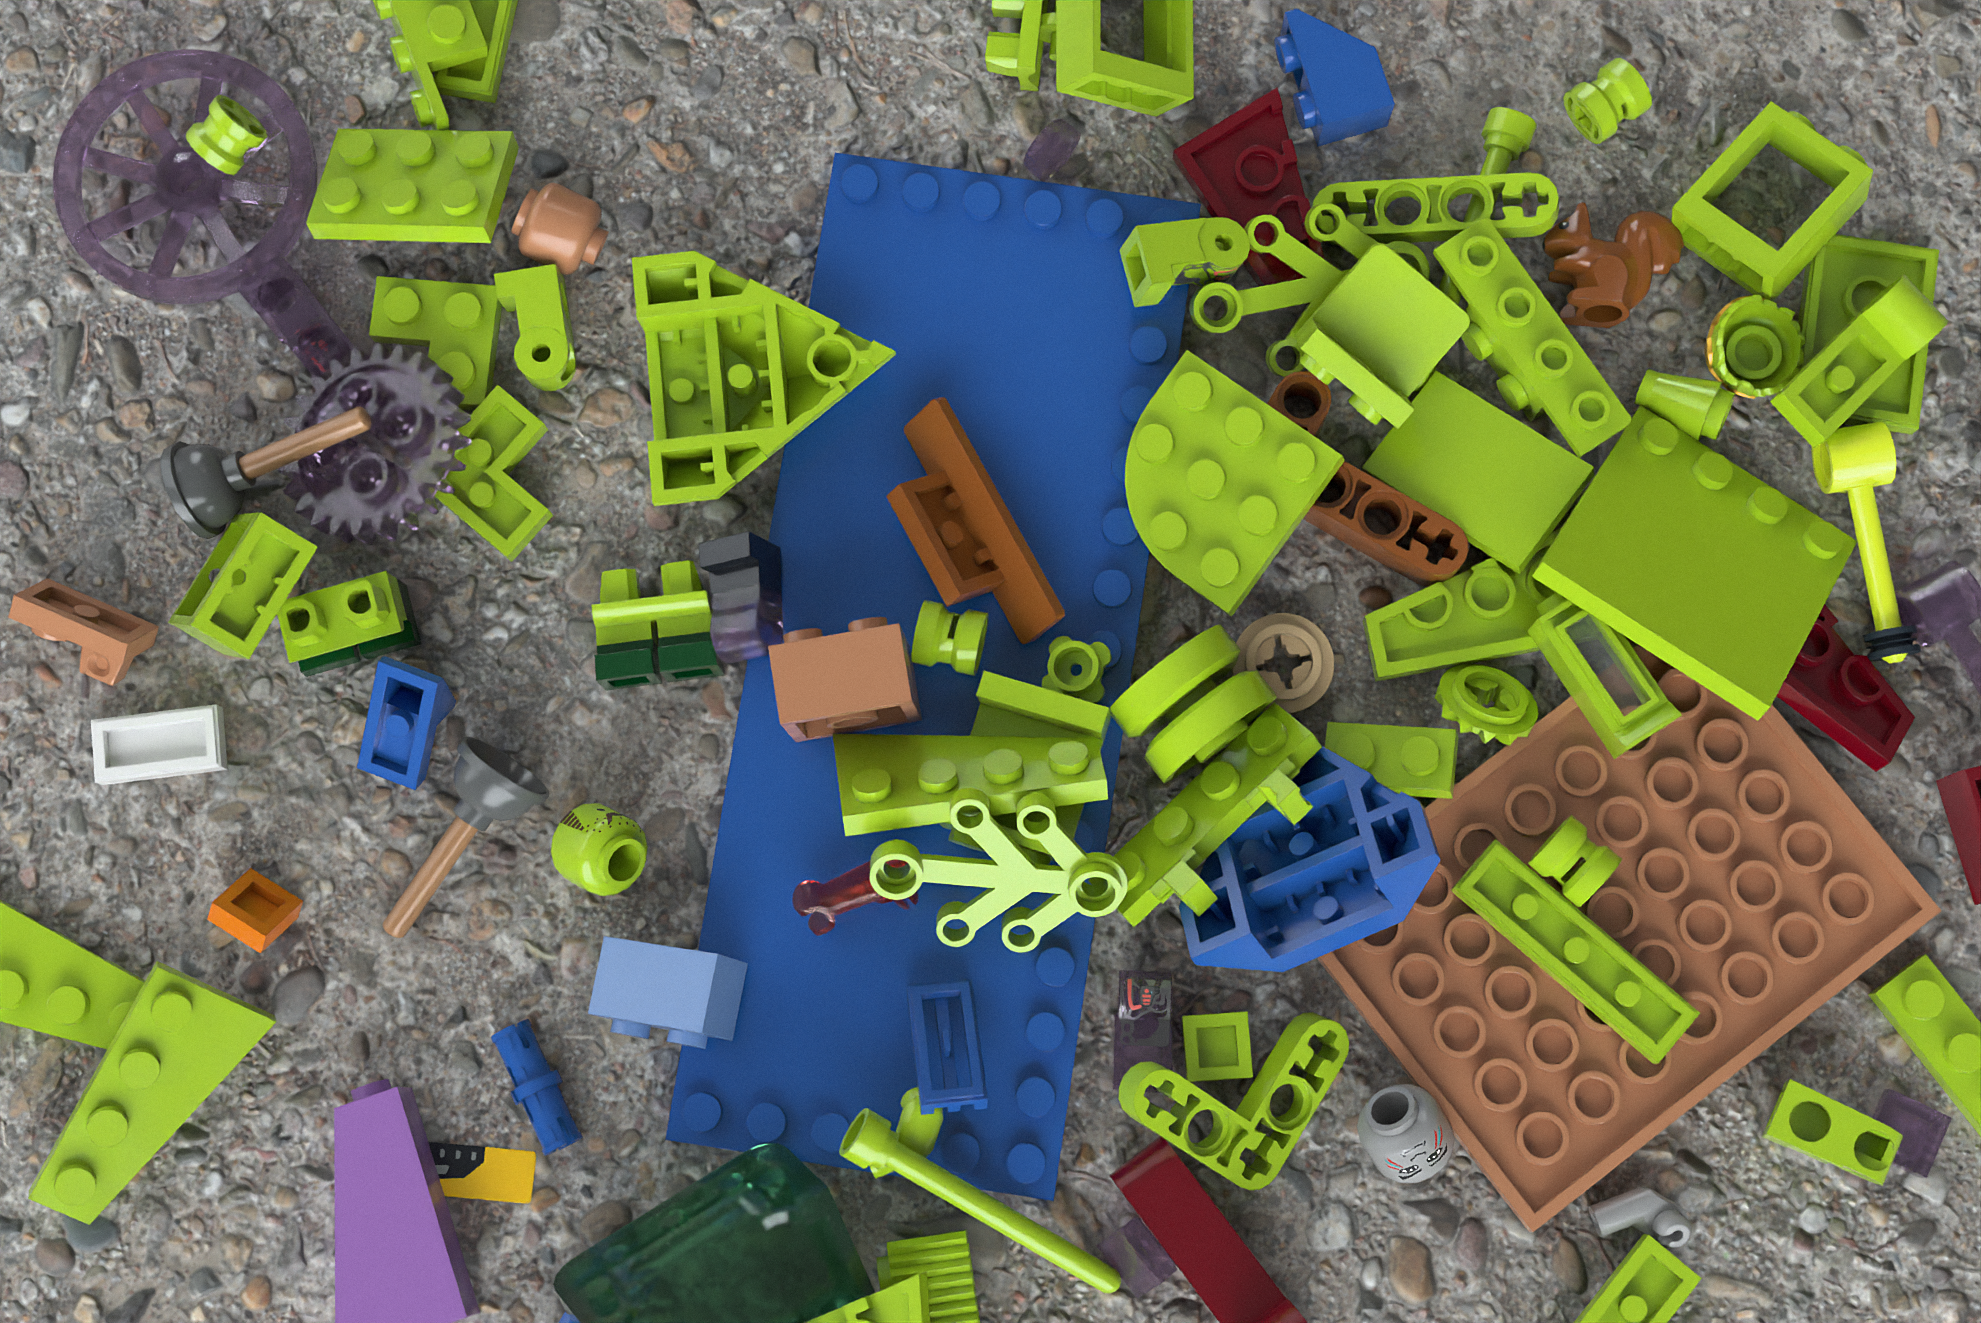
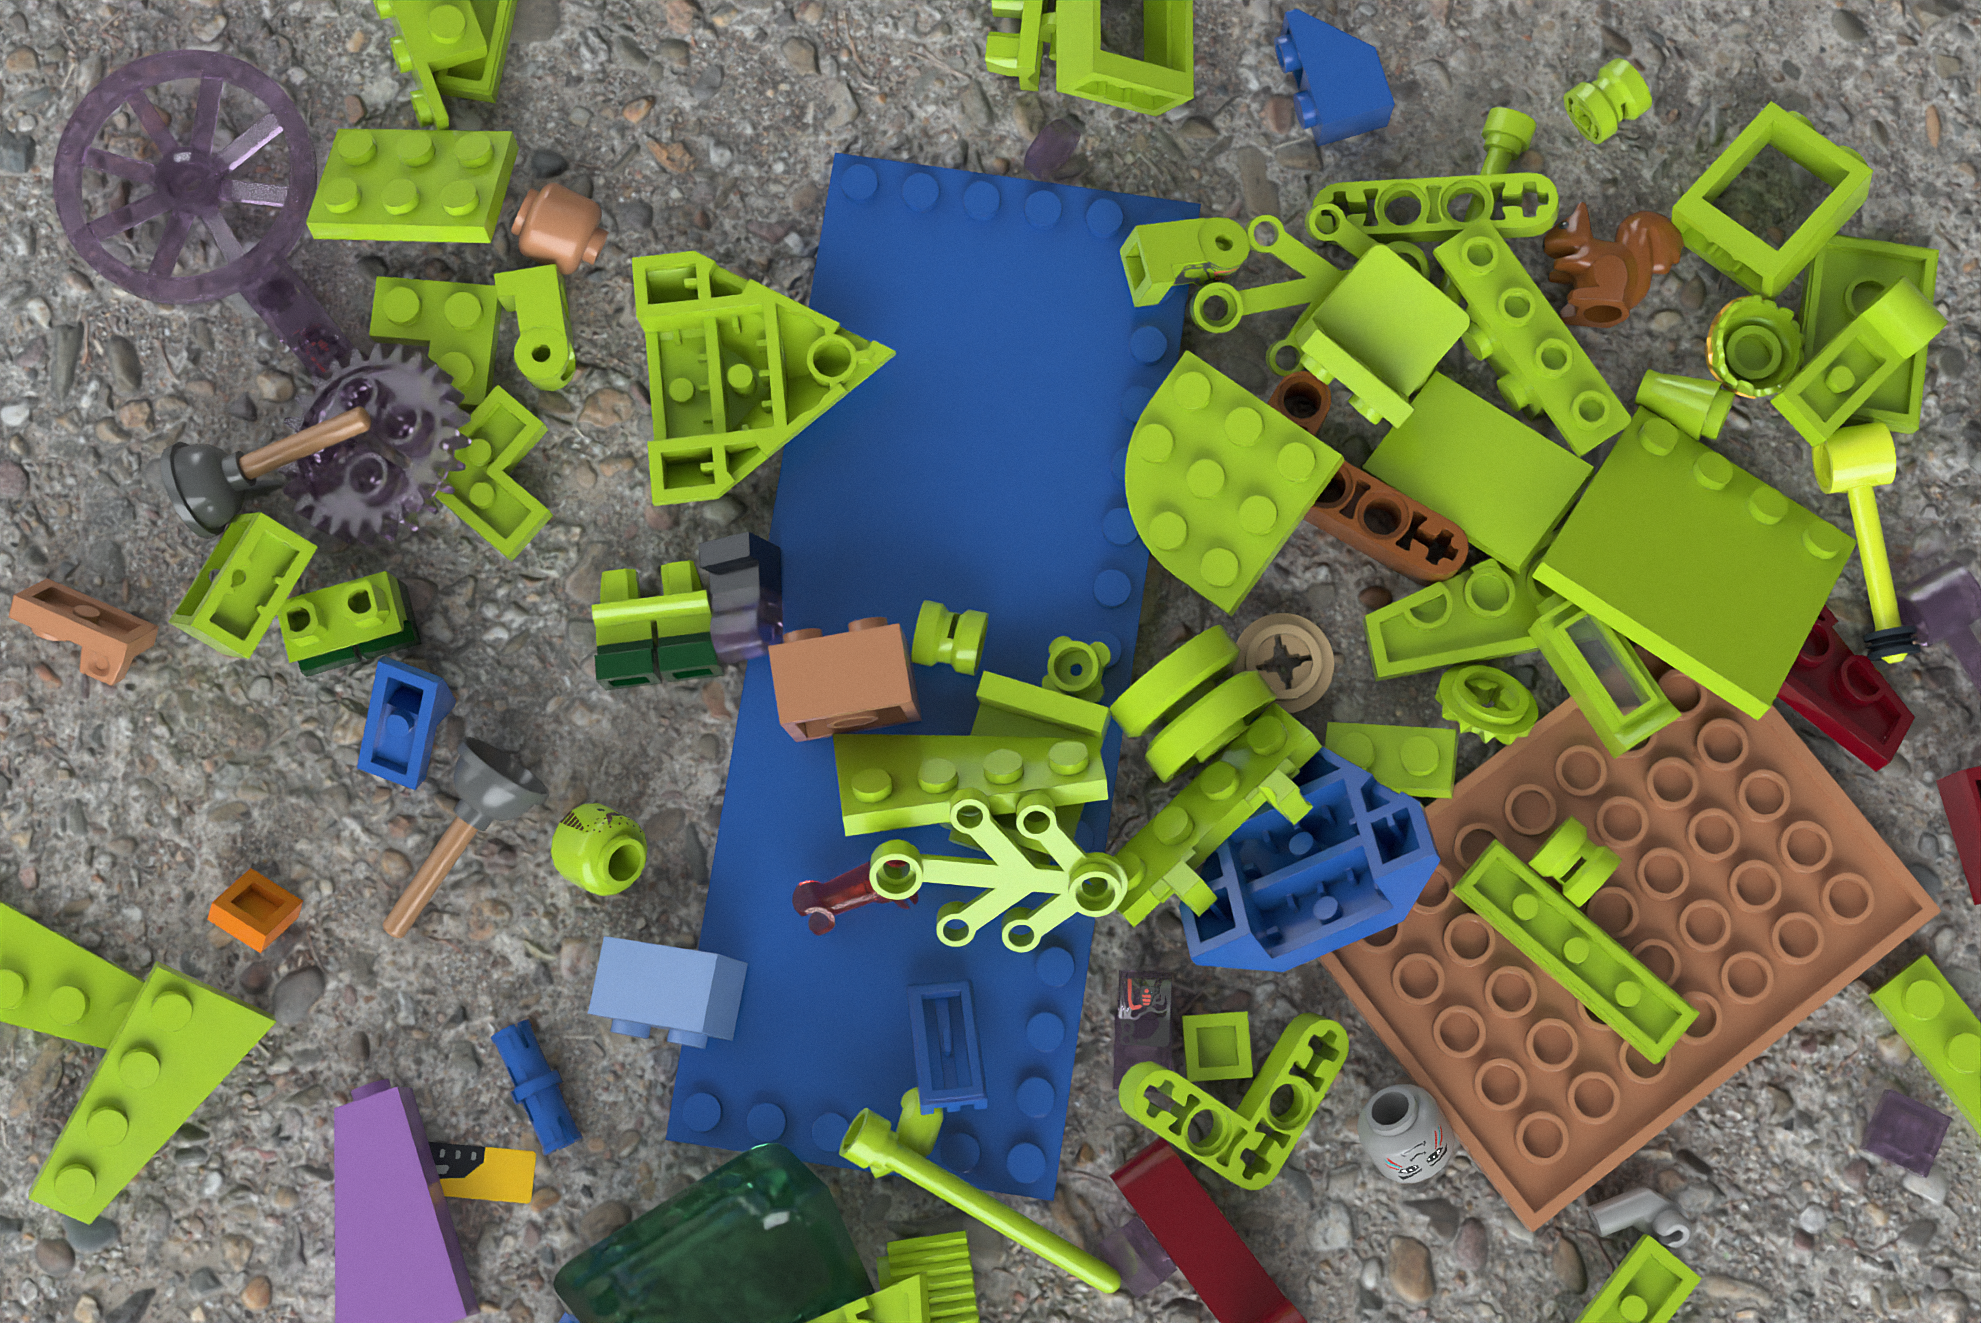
white tile [91,704,228,785] -> none
lime wheel [186,95,268,175] -> none
dark orange bracket [886,397,1065,644] -> none
dark red wing [1172,87,1325,287] -> none
lime leg [1761,1079,1904,1185] -> none

